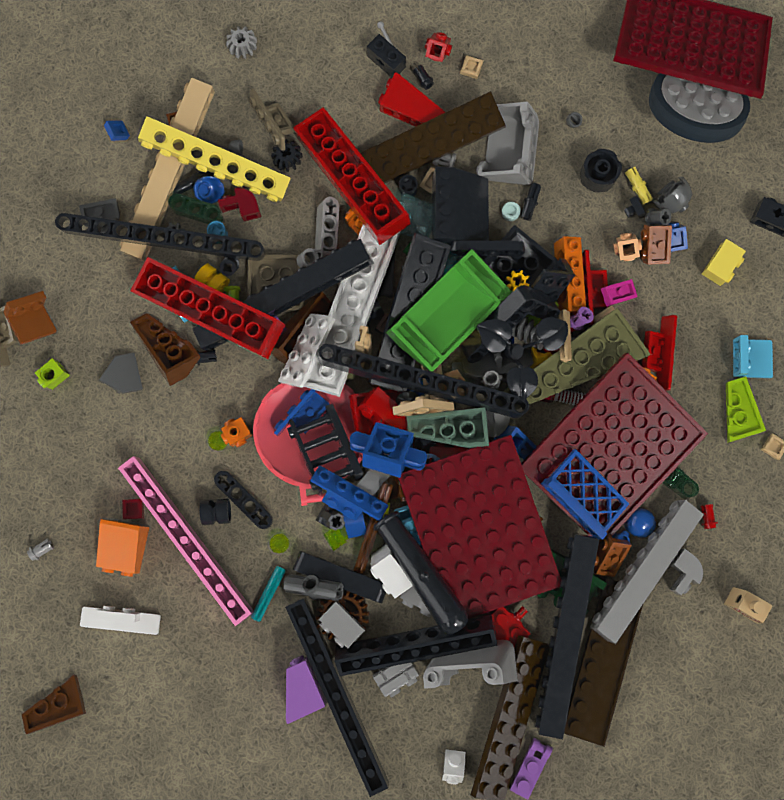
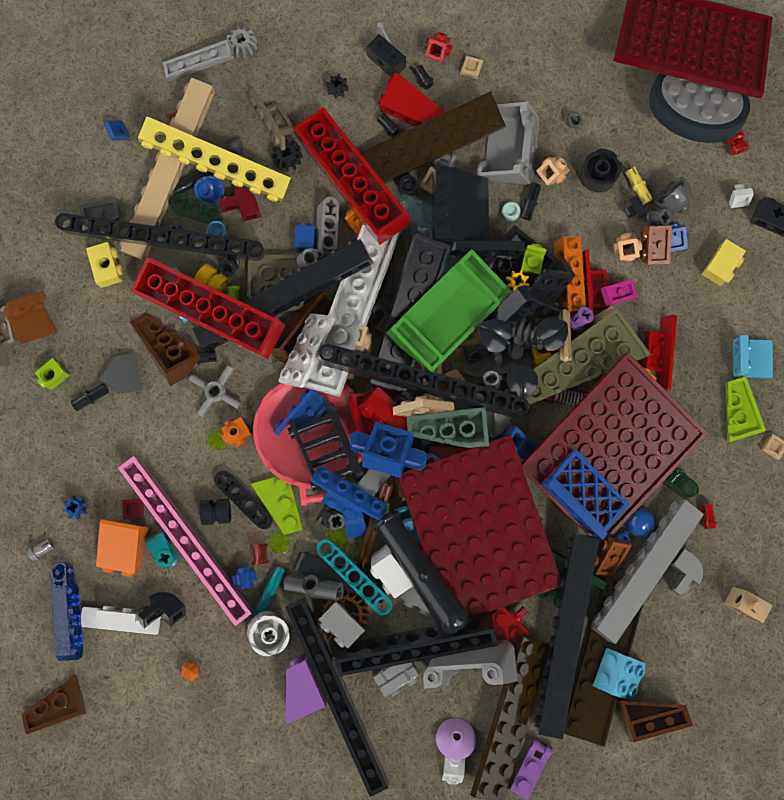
none -> clear blue piece [51,562,83,661]
none -> blue gear [62,496,89,519]
none -> black axle [71,384,109,411]
none -> light yellow brick [86,242,124,288]
none -> black brick [138,592,186,629]
none -> teal piece [145,529,178,567]
none -> light grey tile [163,39,234,81]
none -> orange plate [179,662,199,682]
none -> light grey bar [189,365,242,417]
none -> blue gear [232,567,257,590]
none -> white brick [247,611,289,656]
none -> clear red bush [250,543,269,565]
none -> lime wing [251,477,303,535]
none -> blue brick [294,223,316,252]
none -> teal beam [317,539,392,615]
none -> black gear [326,74,349,99]
none -> black pin [377,113,400,137]
none -> lavender dish [436,718,476,760]
none -> lime bracket [520,244,547,276]
none -> light nougat brick [536,156,570,185]
none -> medium azure bracket [593,648,645,701]
none -> reddish brown wedge [617,701,693,742]
none -> red wheel [726,130,750,156]
none -> white tile [729,184,754,208]

